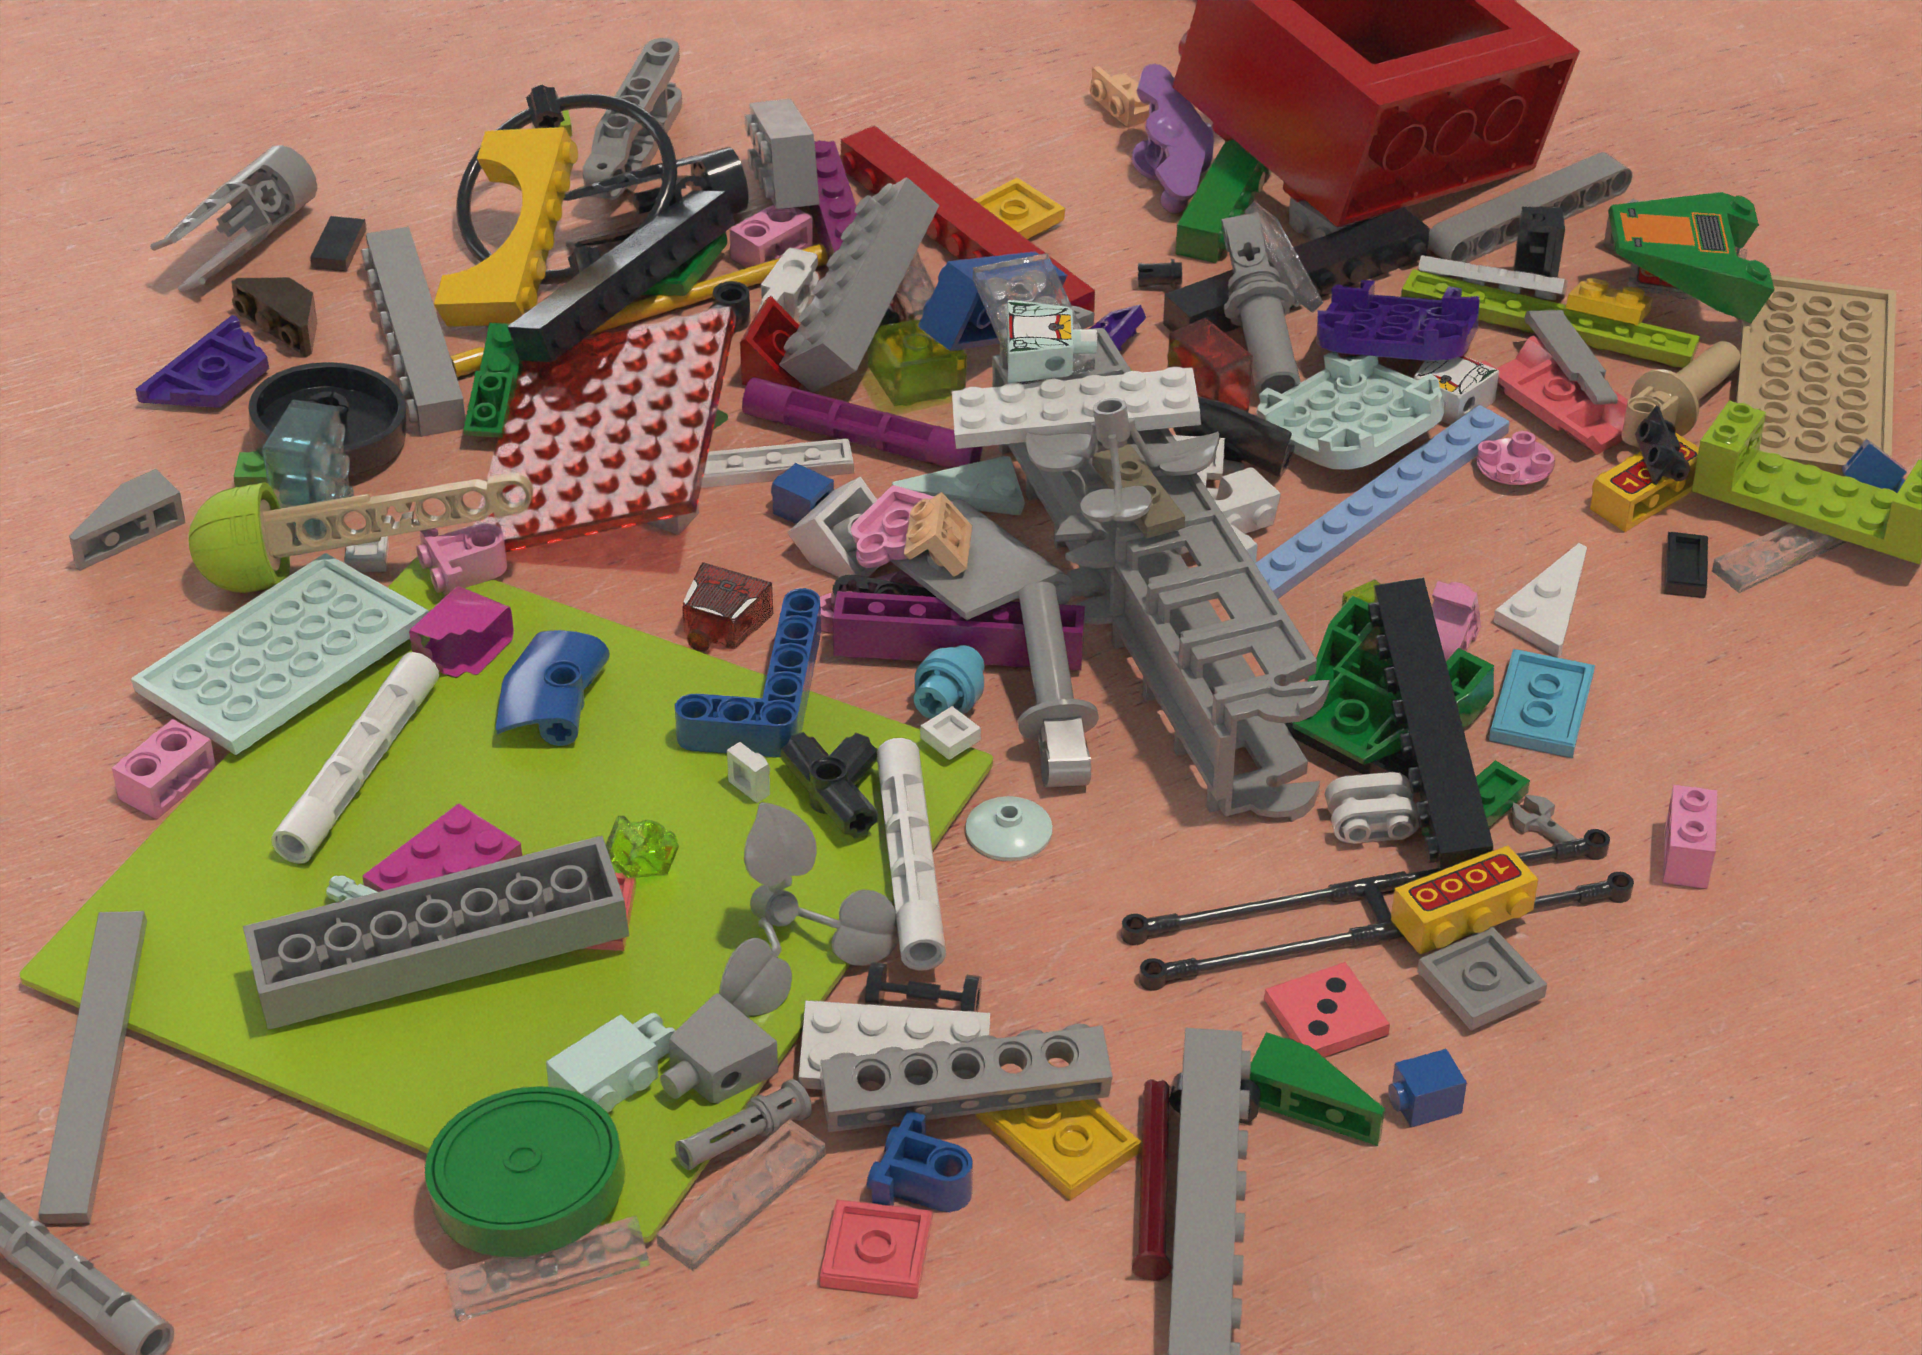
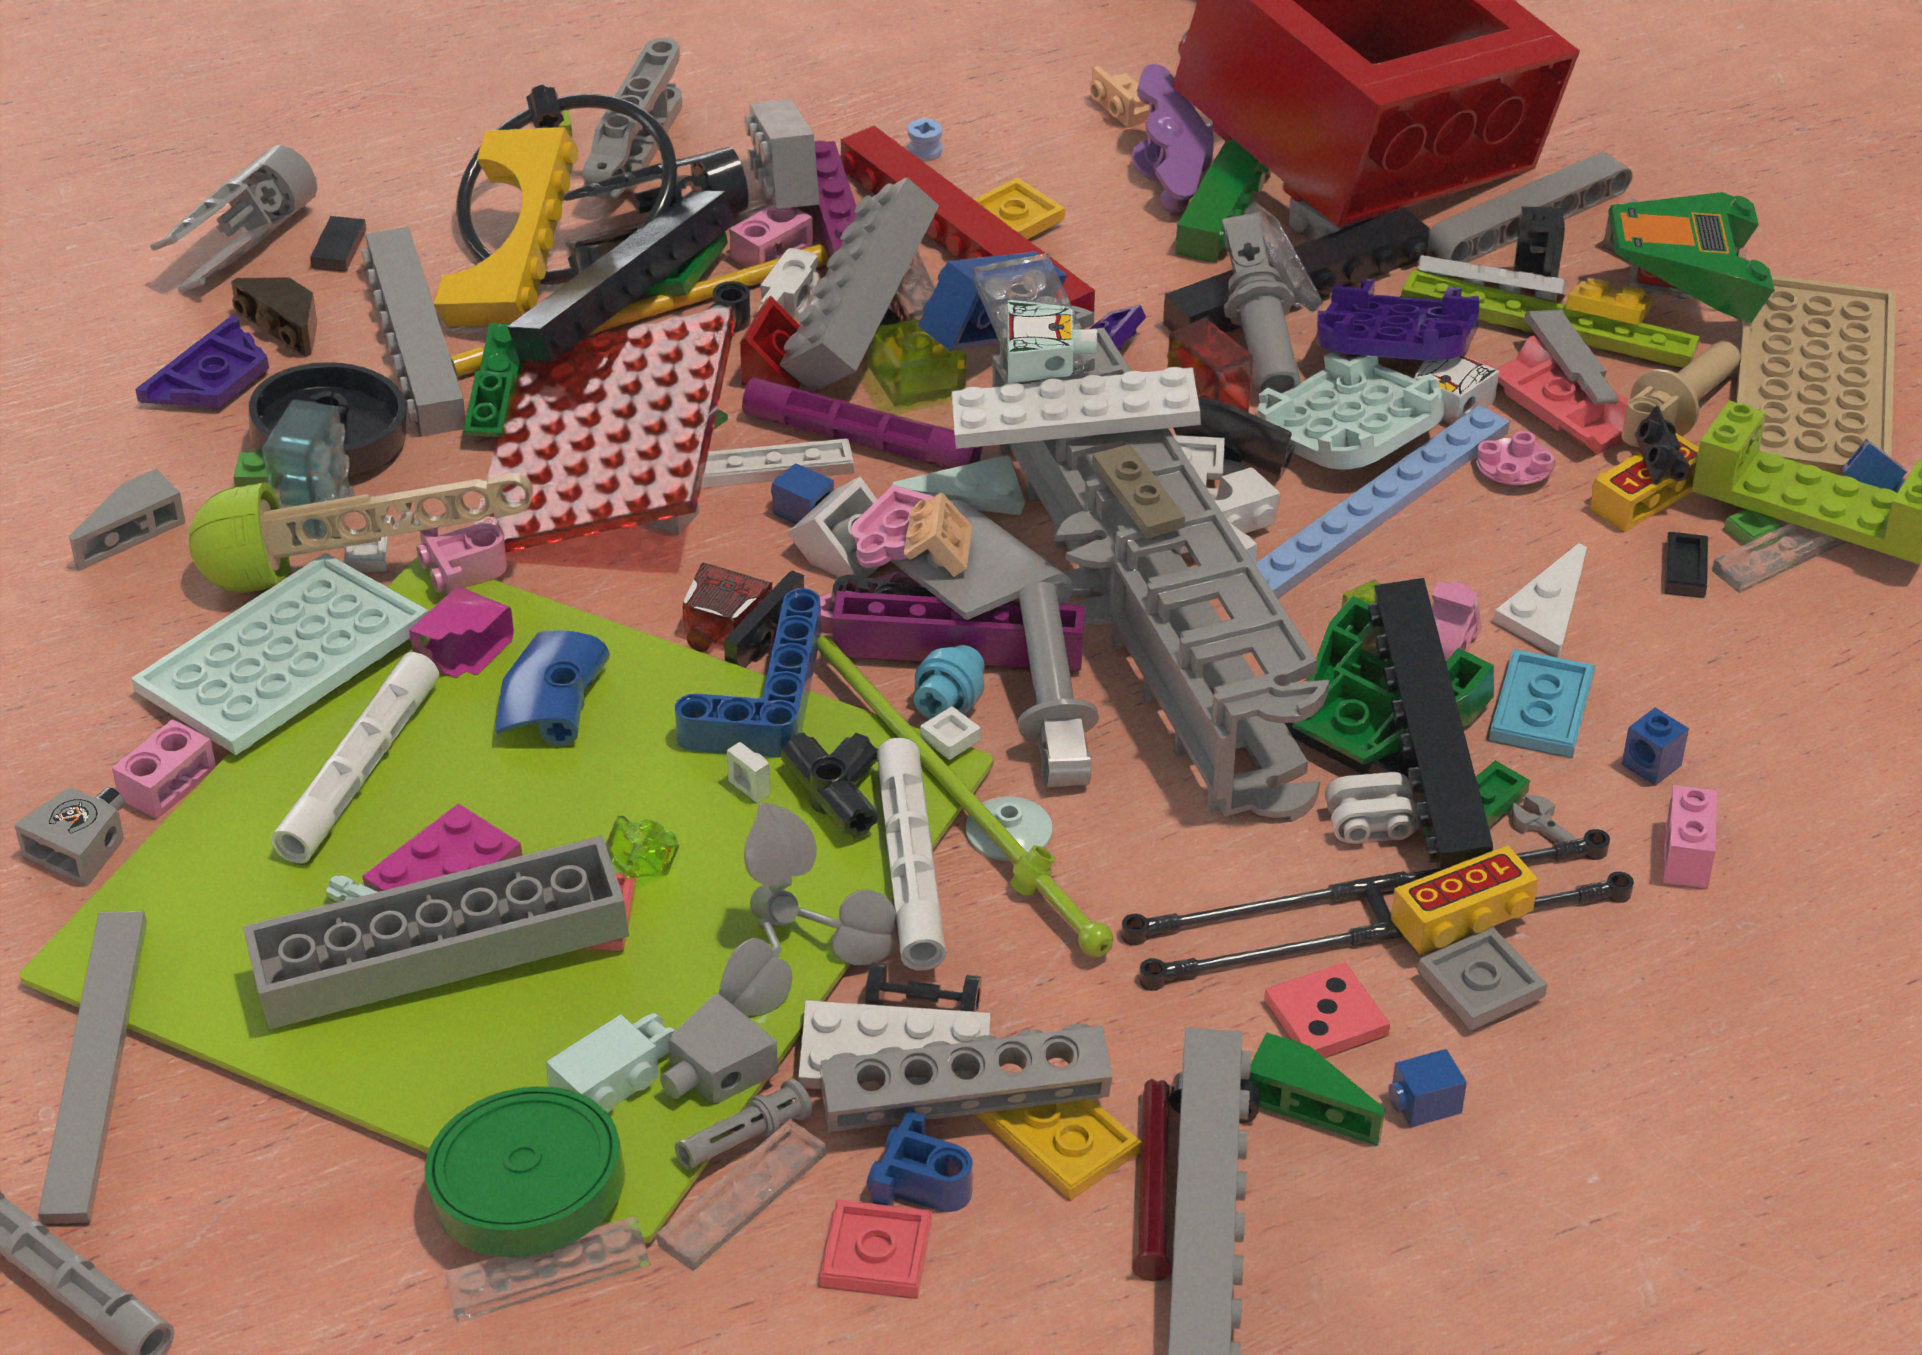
light grey plant [1026,398,1220,522] -> none
black pin [1138,259,1182,288] -> none
none -> light grey torso [14,787,125,887]
none -> black plate [724,570,804,668]
none -> lime bar [817,636,1114,958]
none -> light blue wheel [908,119,942,161]
none -> blue brick [1622,707,1689,786]
none -> bright green tile [1724,509,1783,550]

